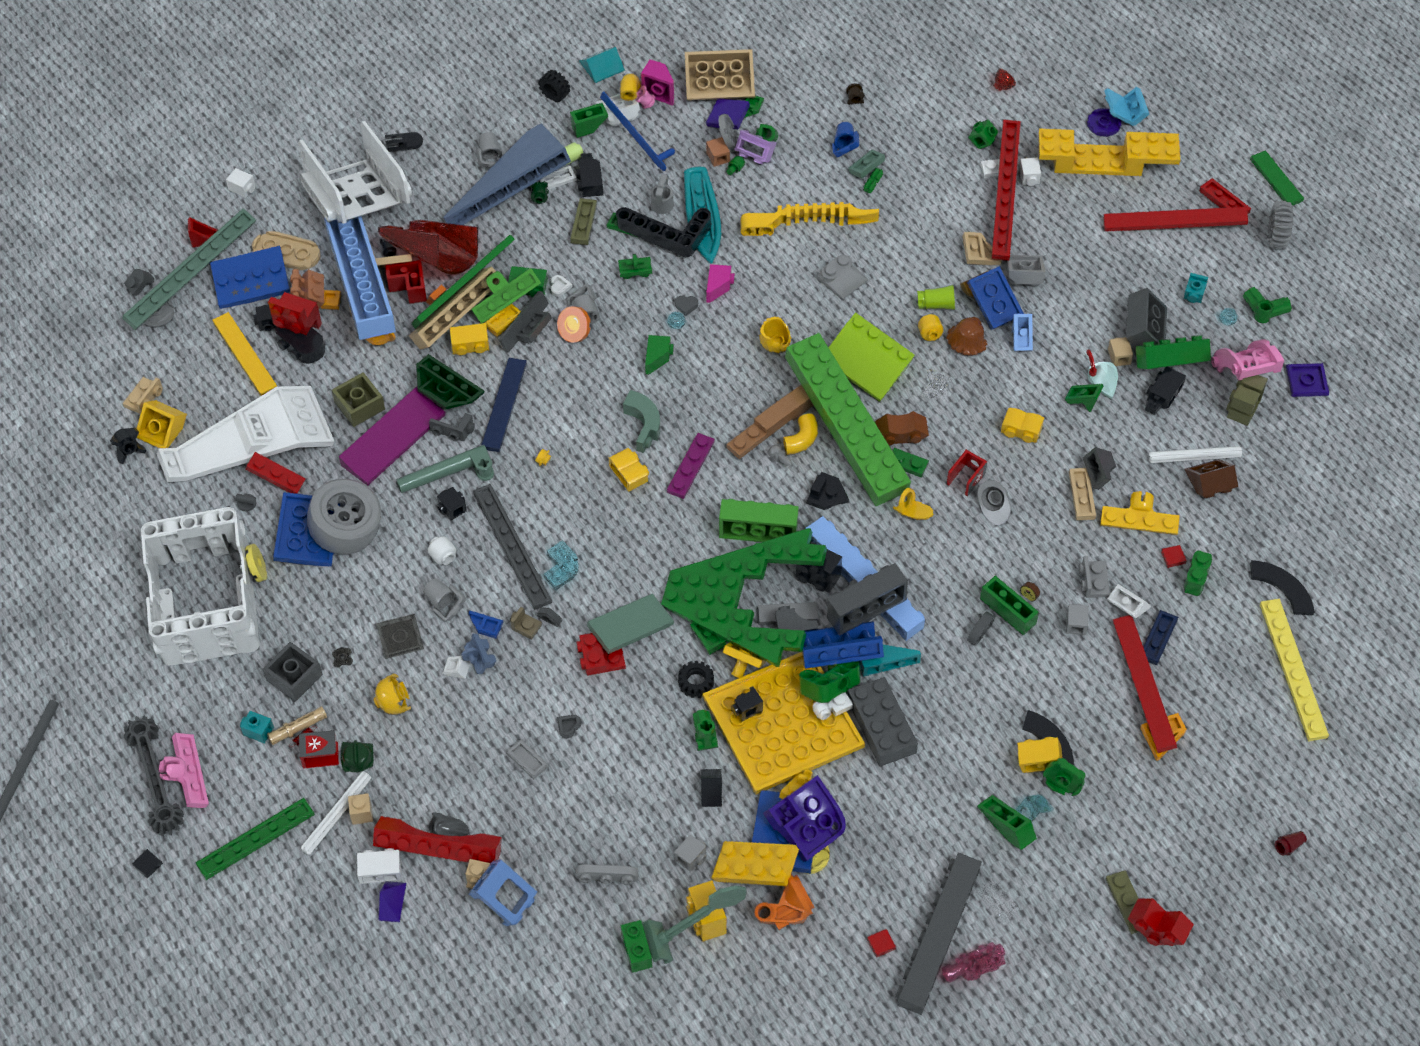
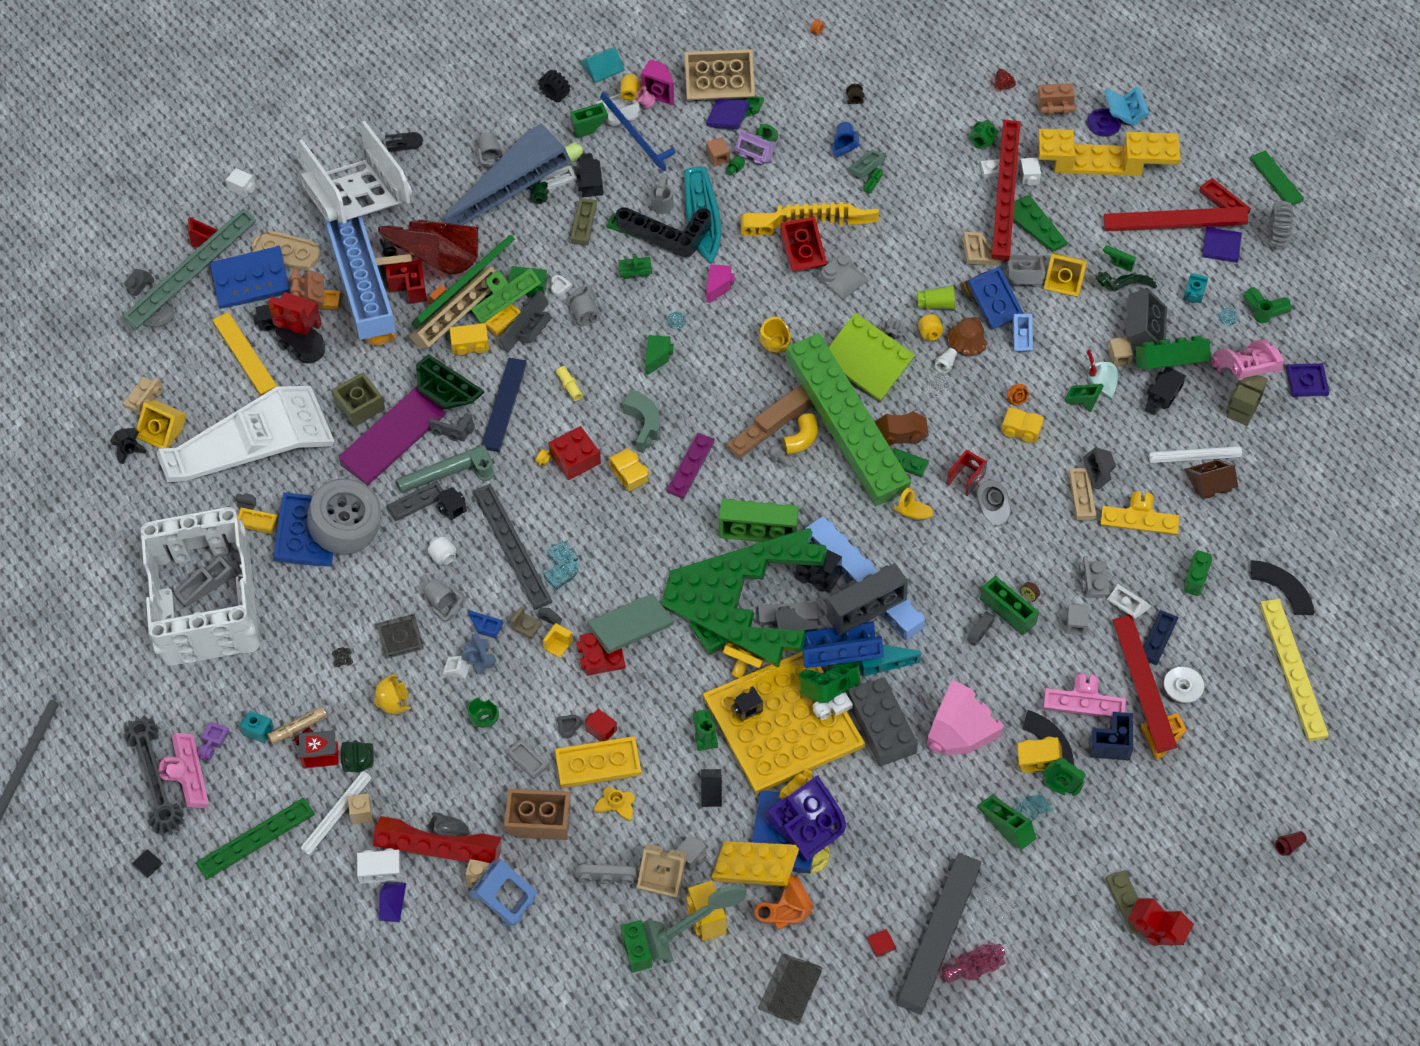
red plate [245,452,306,494] -> none
light yellow tile [245,544,267,582] -> none
dark grey brick [263,642,323,702] -> none
orange tile [557,306,591,343] -> none
dark grey tile [675,296,698,316] -> none
black tyre [678,661,714,698] -> none
light grey plate [718,114,738,149] -> none
black plate [806,472,849,510] -> none
red tile [1161,545,1187,568] -> none
none -> light grey slope [174,555,237,606]
none -> medium lavender plate [198,721,229,760]
none -> yellow plate [238,508,278,534]
none -> dark grey tile [386,481,444,521]
none -> green hair [467,698,499,728]
none -> medium nougat brick [504,789,571,840]
none -> yellow panel [543,623,573,658]
none -> red brick [548,426,601,480]
none -> yellow plate [555,736,642,788]
none -> light yellow pin [556,366,583,401]
none -> red brick [585,709,617,742]
none -> yellow animal [594,787,635,821]
none -> tan piece [637,843,688,898]
none -> clear smoke piece [758,953,823,1025]
none -> red slope [780,216,827,272]
none -> orange bush [810,19,825,36]
none -> light grey gear [881,318,903,340]
none -> bright pink brick [927,680,1004,754]
none -> white cone [935,348,957,374]
none -> orange plate [1007,384,1029,406]
none -> green wing [1013,195,1068,252]
none -> nougat brick [1037,83,1076,115]
none -> yellow slope [1043,252,1088,297]
none -> bright pink plate [1043,673,1126,718]
none -> dark blue brick [1089,712,1133,761]
none -> dark green plant [1096,271,1157,291]
none -> green tile [1103,245,1136,272]
none -> white dish [1164,667,1204,703]
none -> dark purple tile [1202,227,1242,263]

